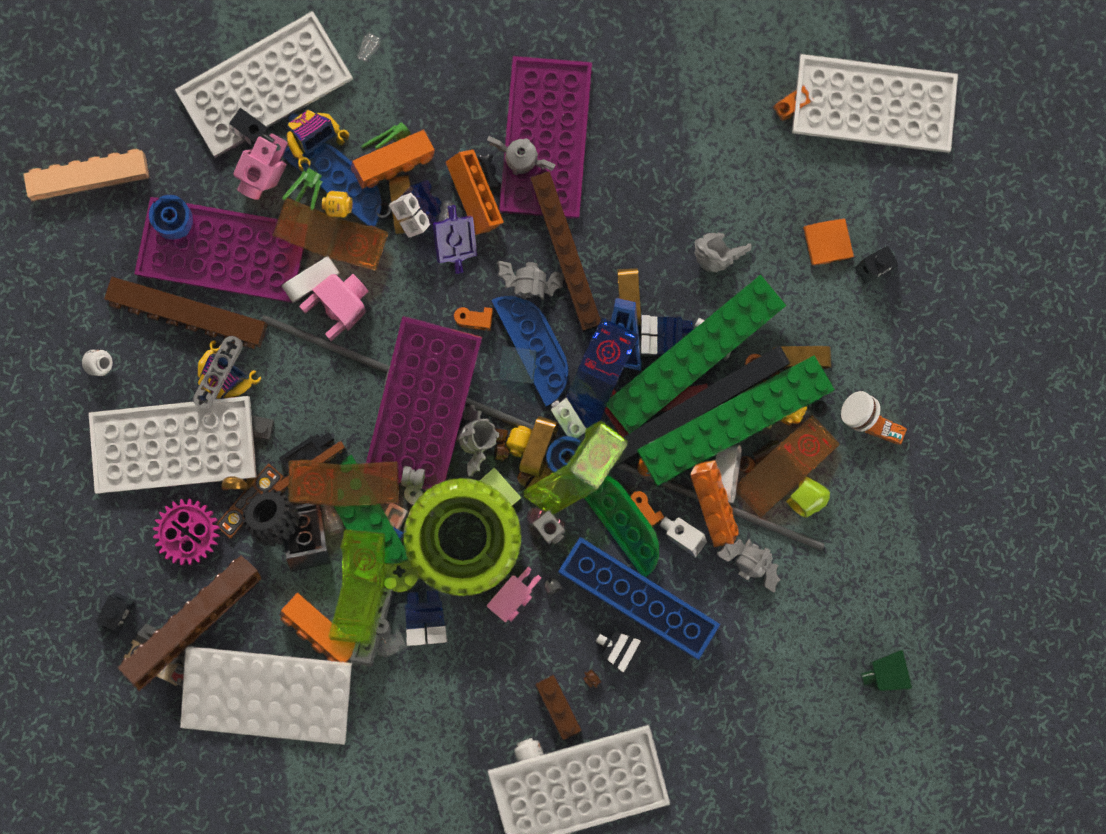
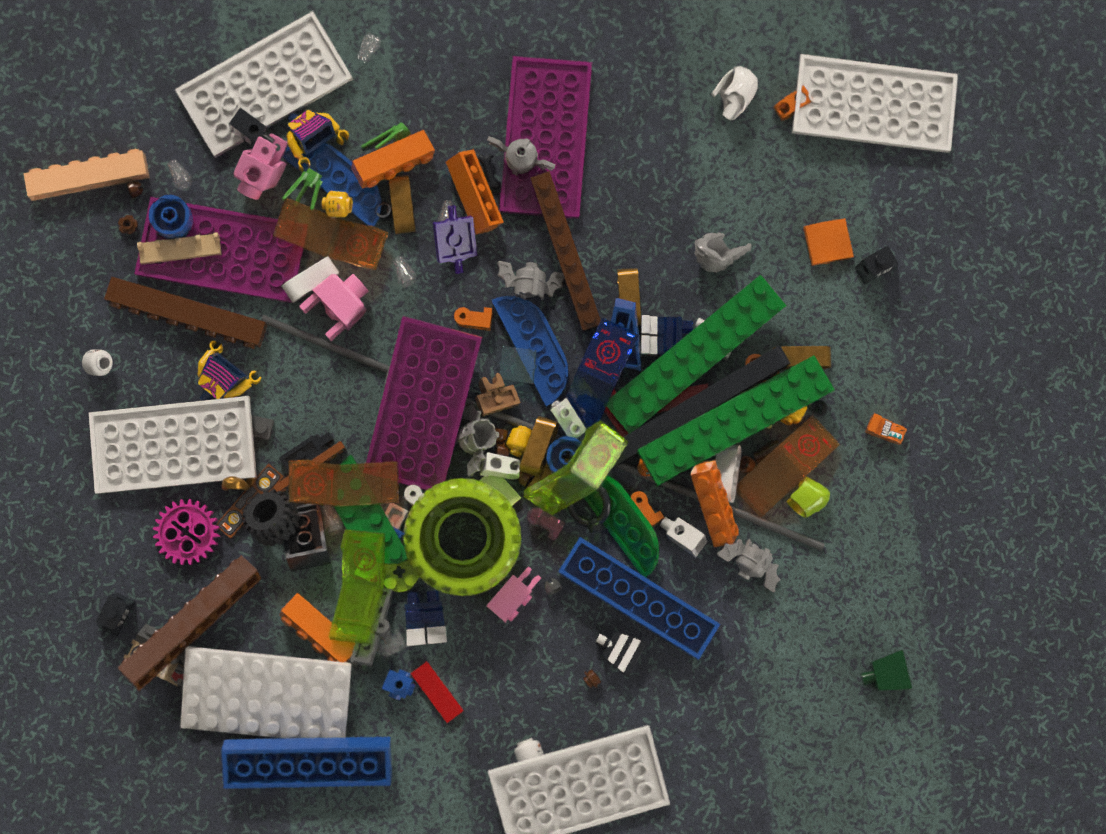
light grey beam [193,336,243,409] -> none
hips [389,180,442,238] -> none
light grey wheel [401,466,425,490] -> none
light grey brick [533,511,565,544] -> none
reddish brown arch [535,675,582,740] -> none
white head [841,391,880,432] -> none
none -> reddish brown plate [118,215,138,234]
none -> reddish brown hinge [126,181,143,199]
none -> tan hinge [137,232,222,264]
none -> clear cone [167,160,193,190]
none -> blue brick [221,737,392,788]
none -> blue brick [382,669,415,701]
none -> clear cone [393,256,417,287]
none -> red tile [410,661,464,723]
none -> medium nougat plate [475,373,521,416]
none -> white leg [480,452,521,479]
none -> black piece [566,480,611,533]
none -> white hair [712,66,758,120]

